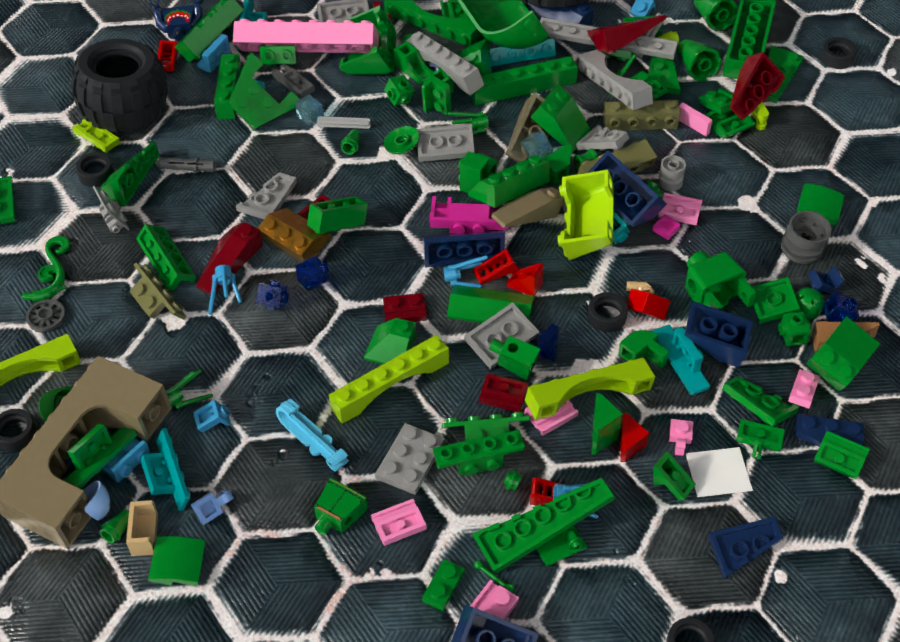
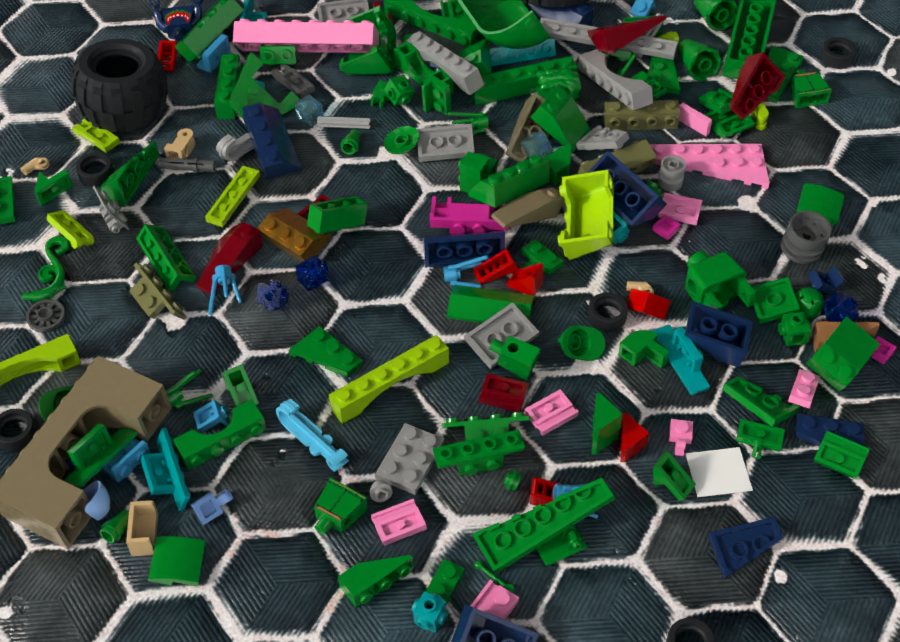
light grey wing [236,172,297,219] -> none
green slope [363,318,416,365] -> none
dark red plate [383,293,427,322] -> none
lime arch [525,358,655,420] -> none
clear blue bracket [537,324,559,361] -> none
green bush [573,148,598,170] -> none
none -> tan arm [20,157,49,175]
none -> green slope [35,170,73,206]
none -> lime plate [47,210,94,249]
none -> tan leg [164,128,195,159]
none -> green arch [173,399,267,470]
none -> lime plate [205,166,260,227]
none -> light grey piece [216,133,254,161]
none -> green slope [222,364,259,407]
none -> dark blue slope [242,103,302,180]
none -> green wing [289,326,363,378]
none -> green slope [338,555,413,608]
none -> light grey plate [369,480,392,502]
none -> green plate [371,80,390,108]
none -> teal brick [412,591,448,633]
none -> green plate [521,239,563,275]
none -> green piece [535,68,581,102]
none -> green piece [557,325,605,361]
none -> bright pink wing [650,144,769,189]
none -> green torso [790,69,832,108]
none -> dark pink plate [871,336,897,365]

